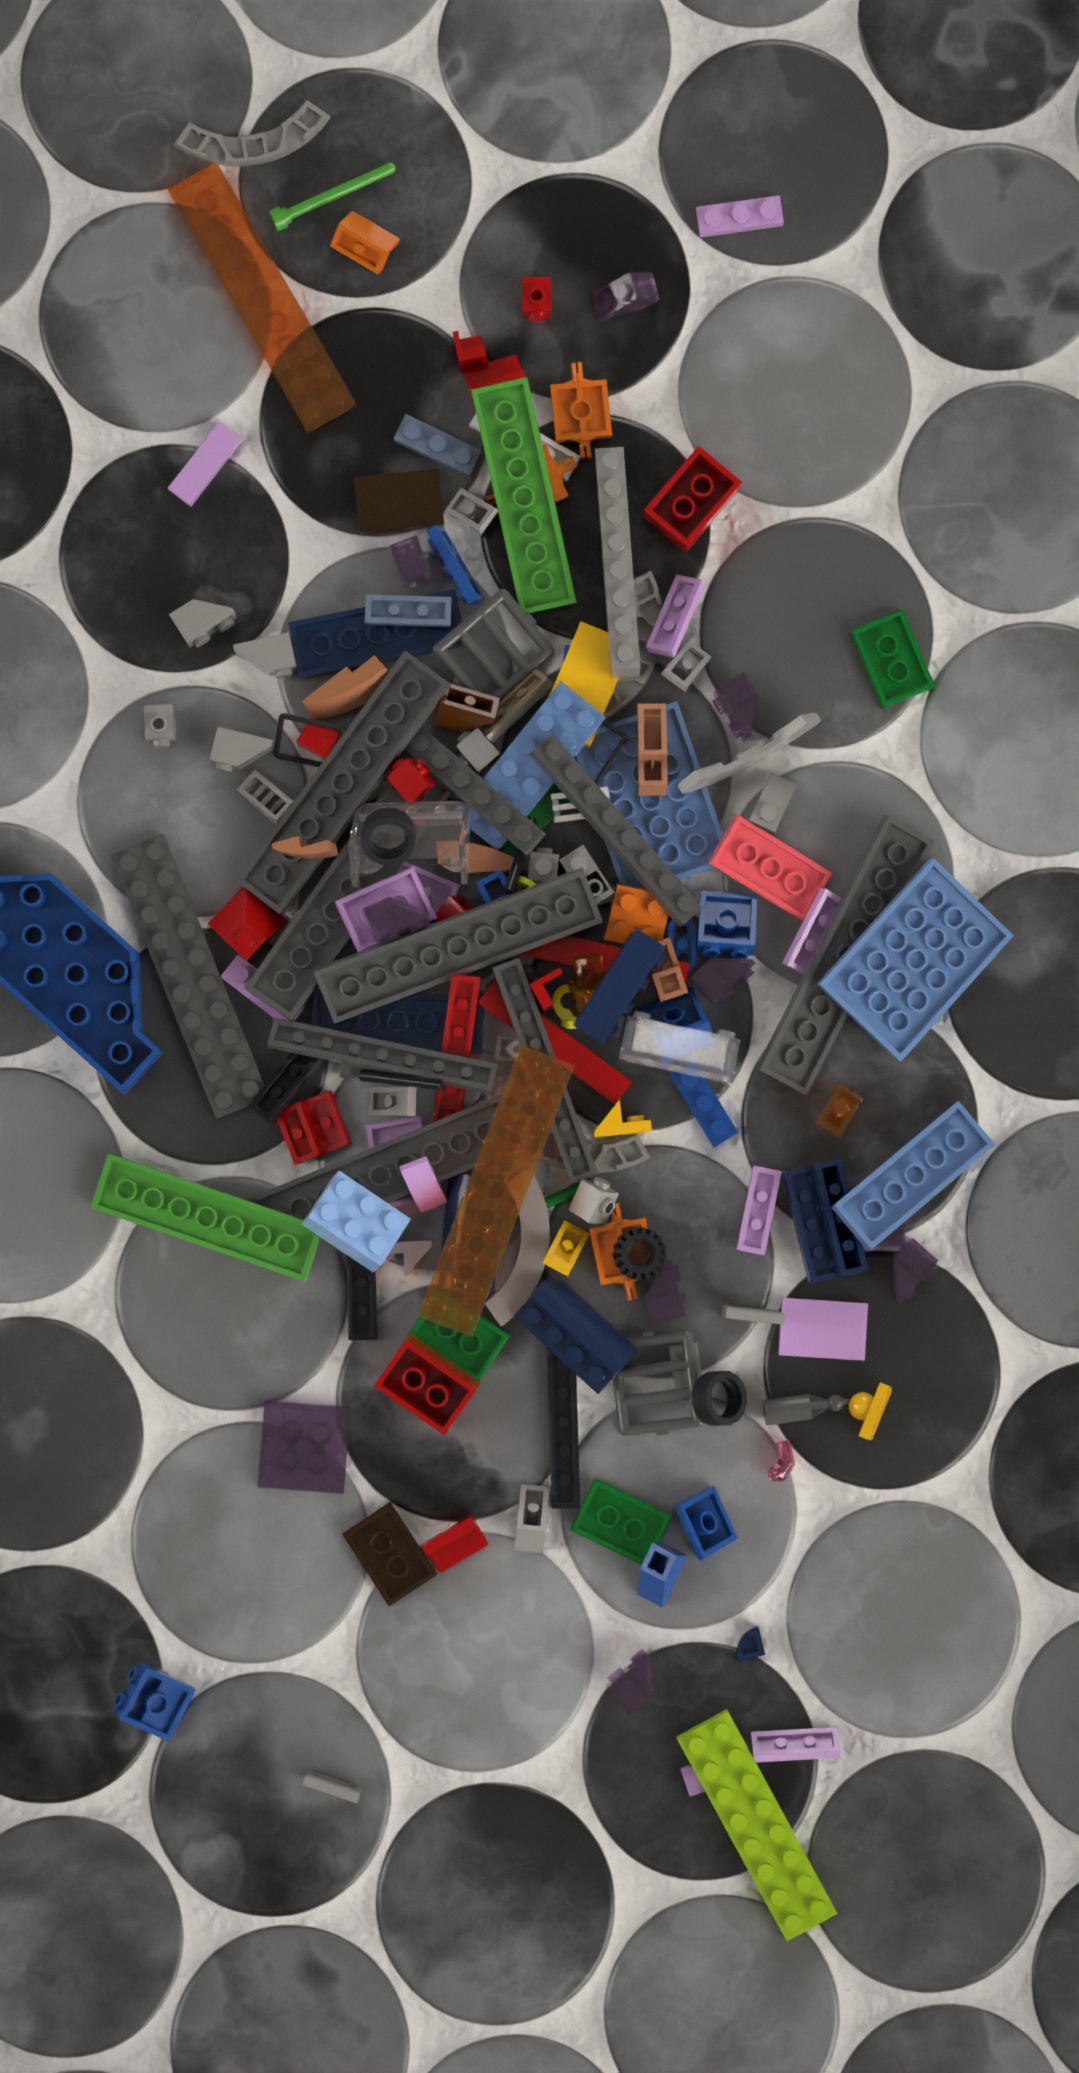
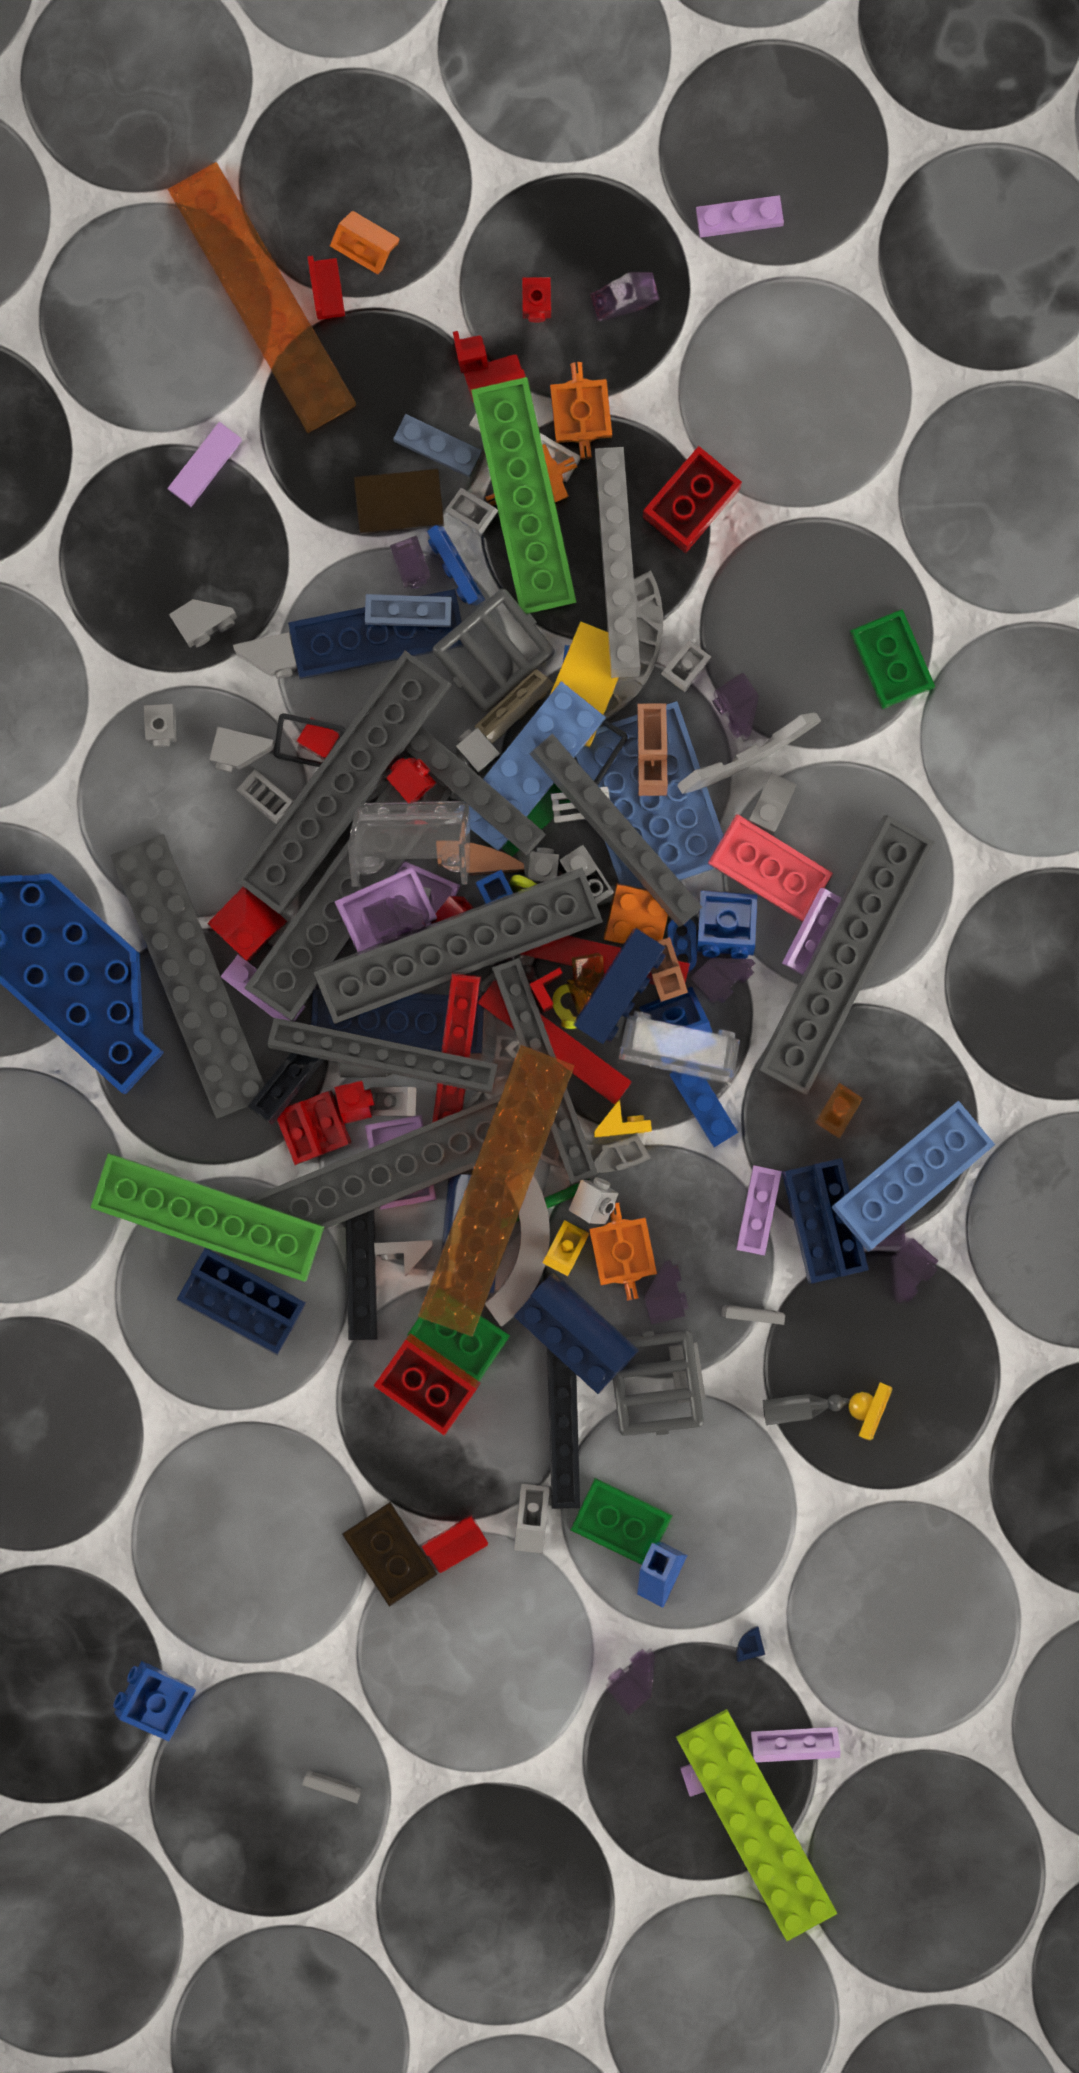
light grey tile [173,100,330,167] -> none
clear purple plate [258,1400,351,1494] -> none
bright green piece [268,163,396,232] -> none
nougat slope [272,836,338,859] -> none
nougat slope [302,655,389,720] -> none
light blue brick [302,1171,411,1273] -> none
black bar [359,1070,443,1091] -> none
black tyre [361,807,416,865] -> none
lavender slope [399,1156,448,1213] -> none
reddish brown slope [433,683,500,732] -> none
black bar [503,817,538,895] -> none
black tyre [613,1228,667,1280] -> none
lavender plate [646,574,704,658] -> none
blue slope [674,1486,738,1560] -> none
black tyre [692,1371,747,1426] -> none
clear pink arm [768,1440,795,1482] -> none
lavender tile [778,1298,868,1361] -> none
medium blue plate [817,858,1014,1062] -> none
none -> dark blue brick [177,1248,306,1356]
none -> red panel [307,255,345,320]
none -> red brick [334,1081,374,1124]

